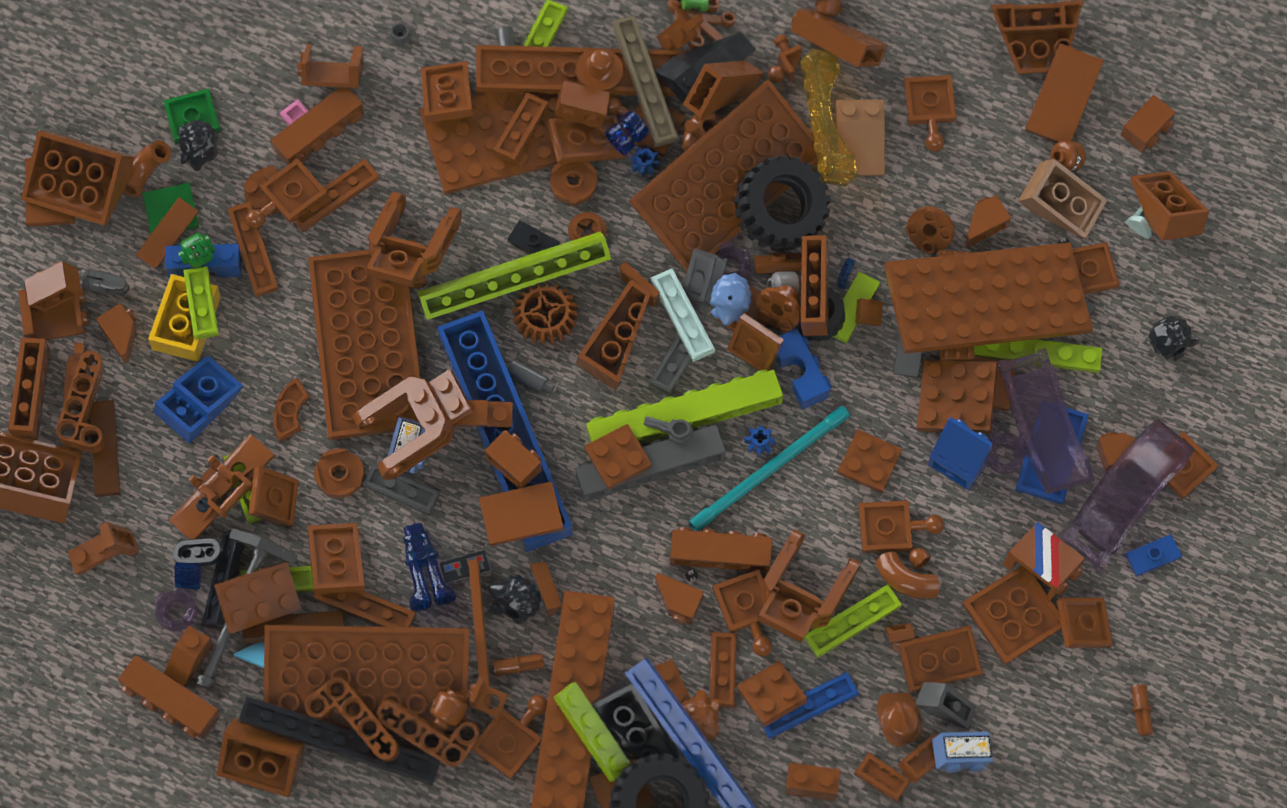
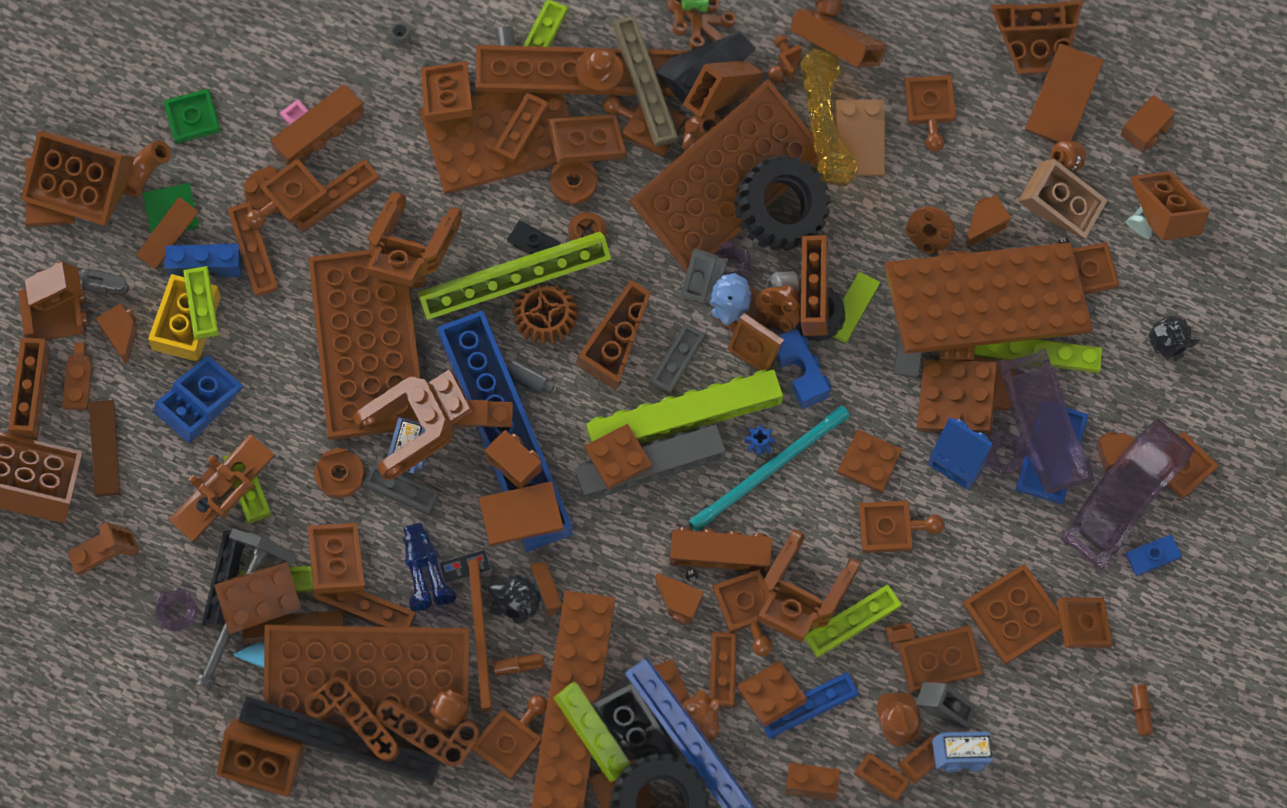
dark orange beam [56,351,105,454] -> none
dark orange brick [117,655,221,740] -> none
dark orange slope [164,625,213,687] -> none
plate [173,538,224,567] -> none
clear blue tile [174,562,201,589] -> none
green head [178,232,216,269] -> none
black animal [179,120,218,171] -> none
dark orange tile [249,466,299,528] -> none
dark orange tile [273,377,310,443] -> none
dark orange panel [297,44,364,88] -> none
dark orange bracket [467,677,508,718] -> none
dark orange brick [555,80,610,128] -> none
clear blue wheel [605,110,650,155] -> none
dark orange tile [619,262,660,307] -> none
blue gear [630,146,660,178] -> none
dark grey plate [644,416,693,444] -> none
light aqua tile [651,268,715,362] -> none
dark orange hinge [656,13,704,50] -> none
dark orange plate [754,252,802,274] -> none
clear blue tile [837,258,855,290] -> none
dark orange plate [855,298,883,327] -> none
dark orange cylinder [875,552,940,599] -> none
dark orange hinge [909,548,931,570] -> none
dark orange panel [1003,522,1085,601] -> none

